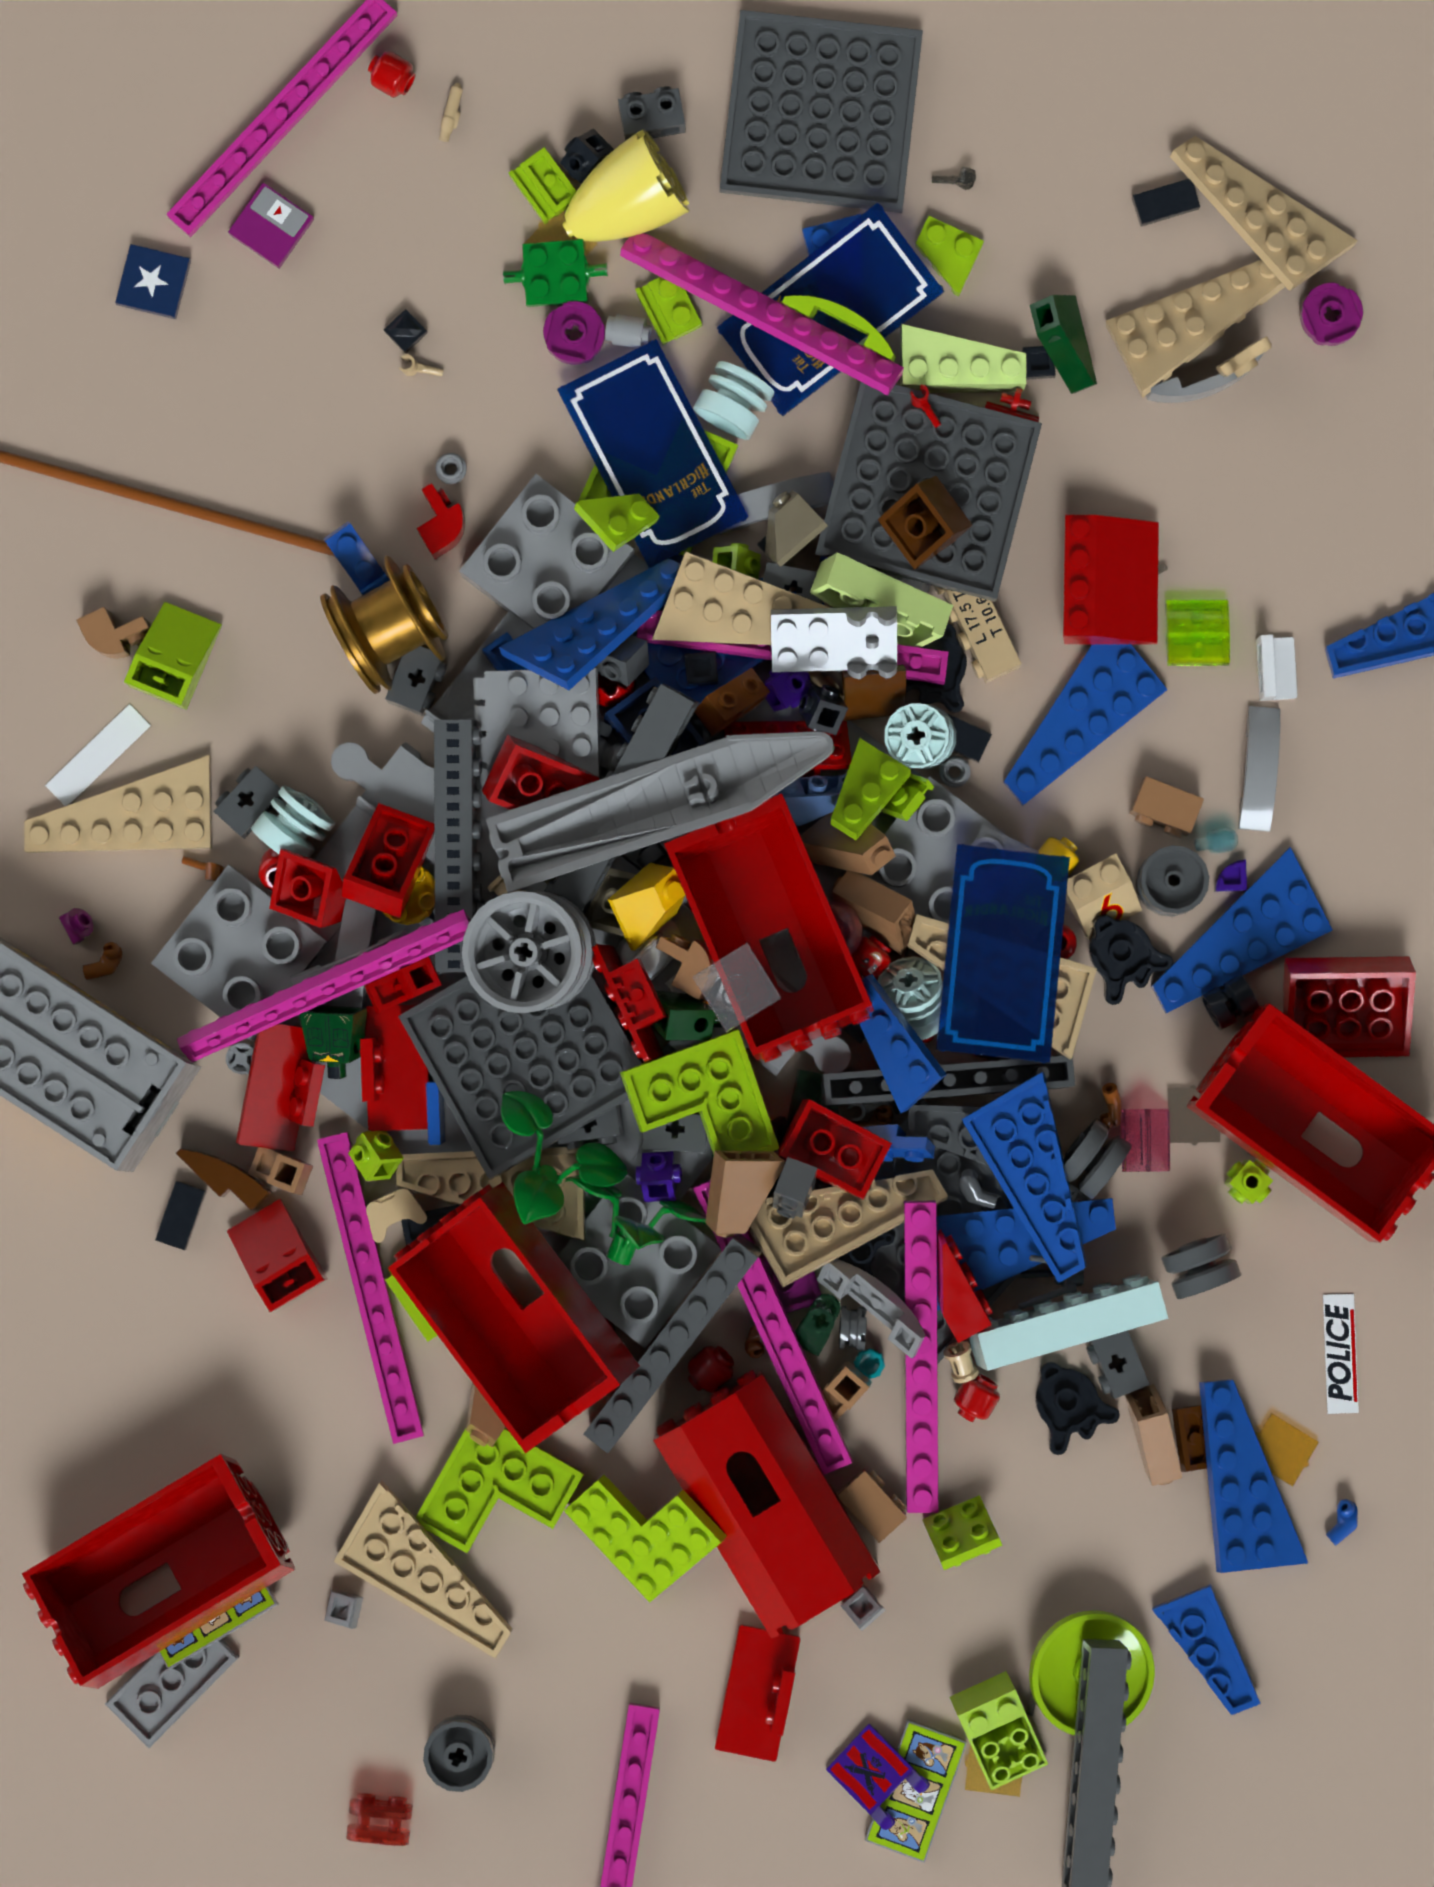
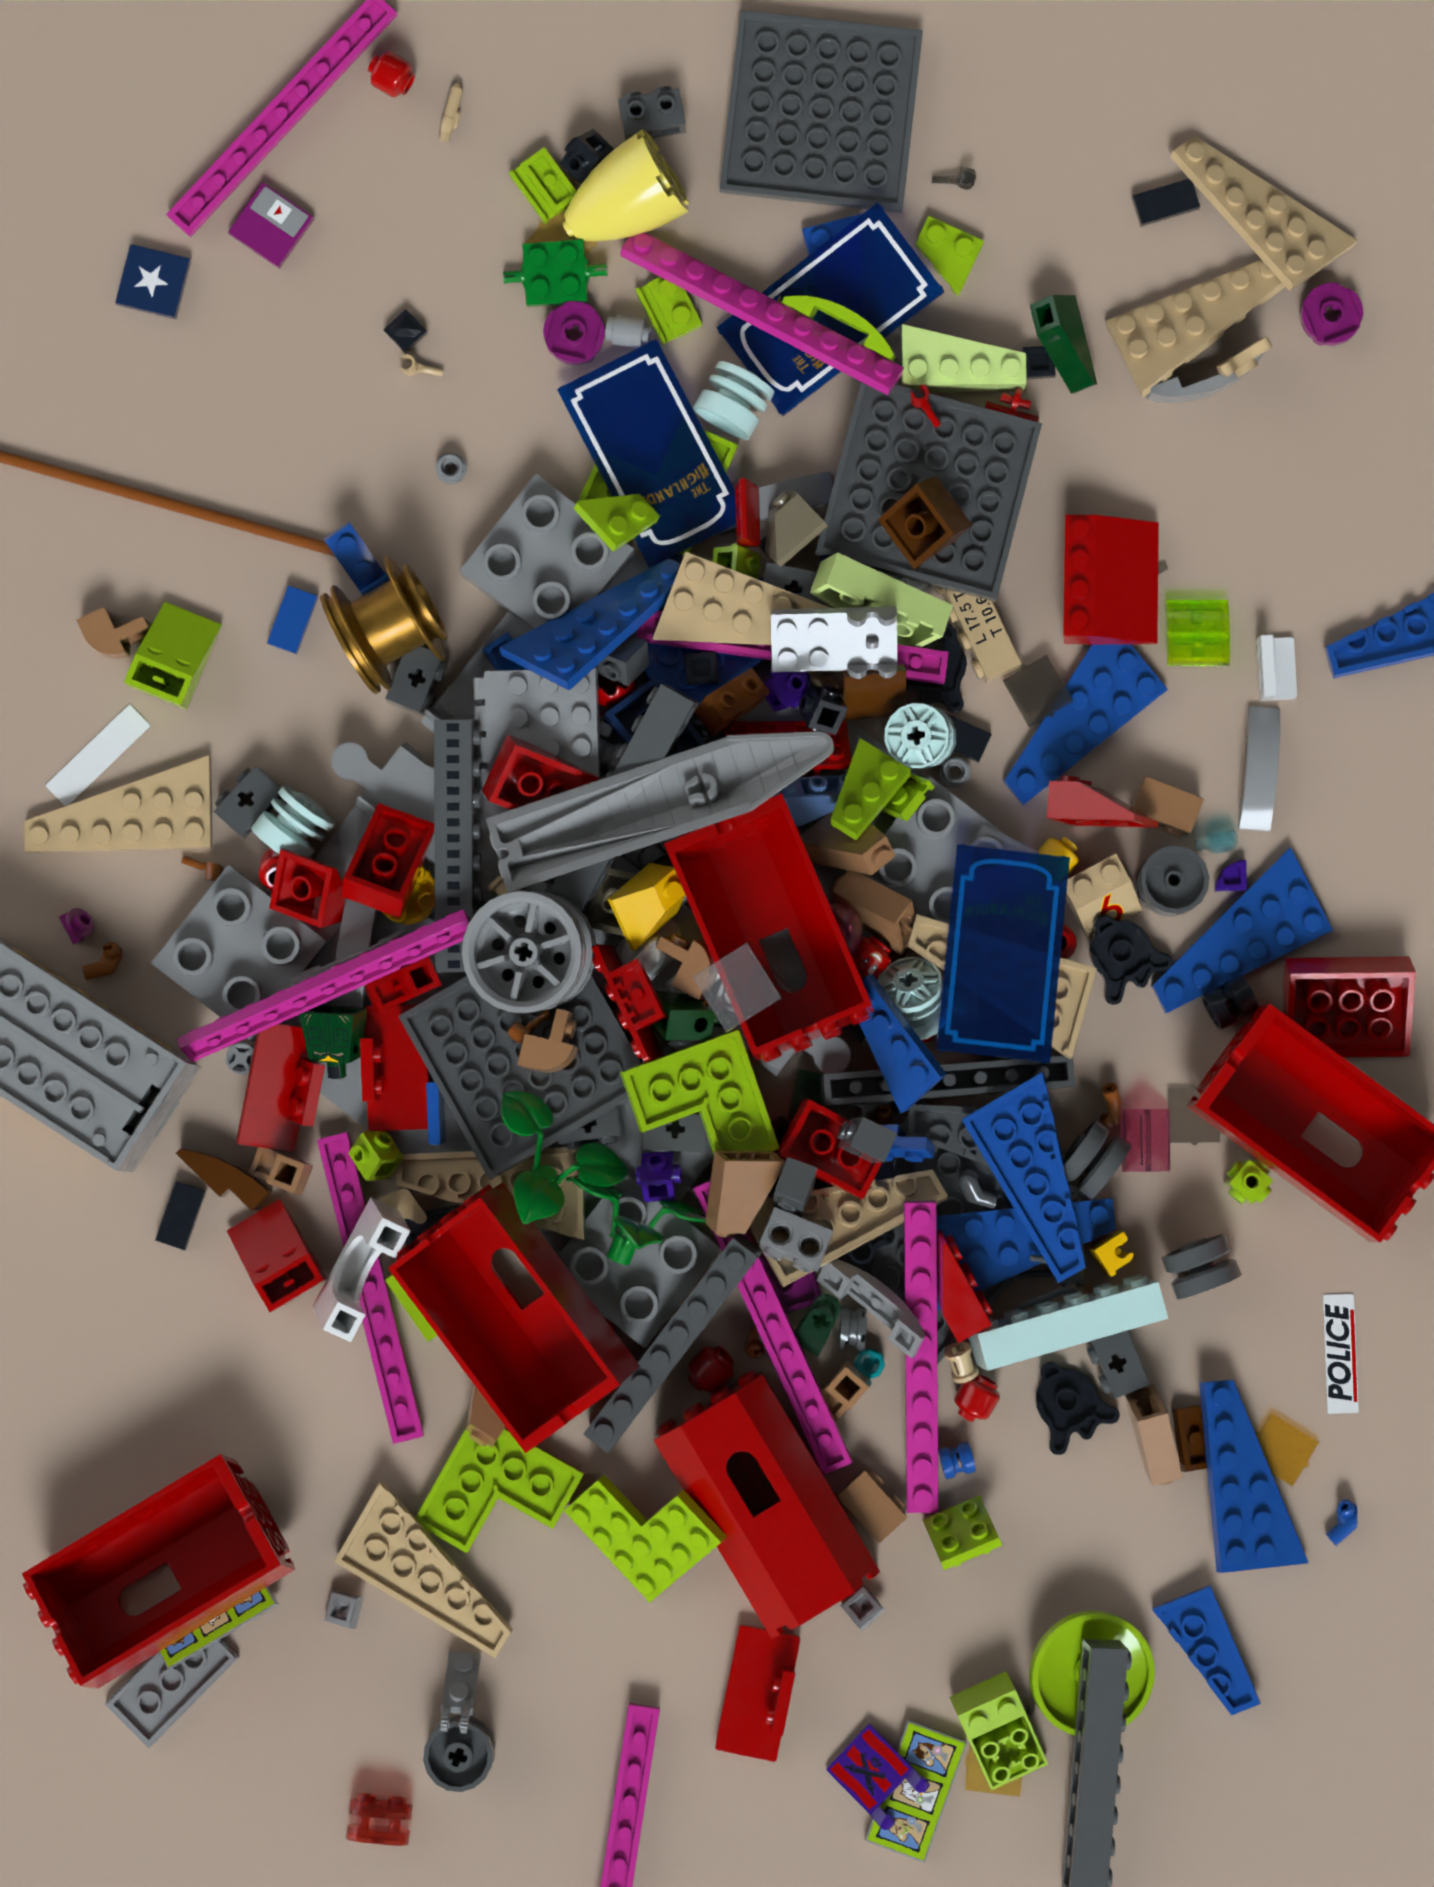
red brick [416,483,465,559] -> none
none -> blue tile [267,585,318,655]
none -> white arch [312,1197,411,1342]
none -> light grey hinge [440,1650,481,1734]
none -> dark orange hand [508,1010,551,1044]
none -> medium nougat brick [517,1009,579,1073]
none -> red slope [735,478,761,547]
none -> light grey brick [759,1207,833,1273]
none -> dark grey brick [837,1117,898,1163]
none -> blue wheel [938,1441,976,1479]
none -> clear smoke piece [1003,655,1073,727]
none -> red slope [1047,776,1158,828]
none -> yellow hinge [1088,1231,1134,1277]

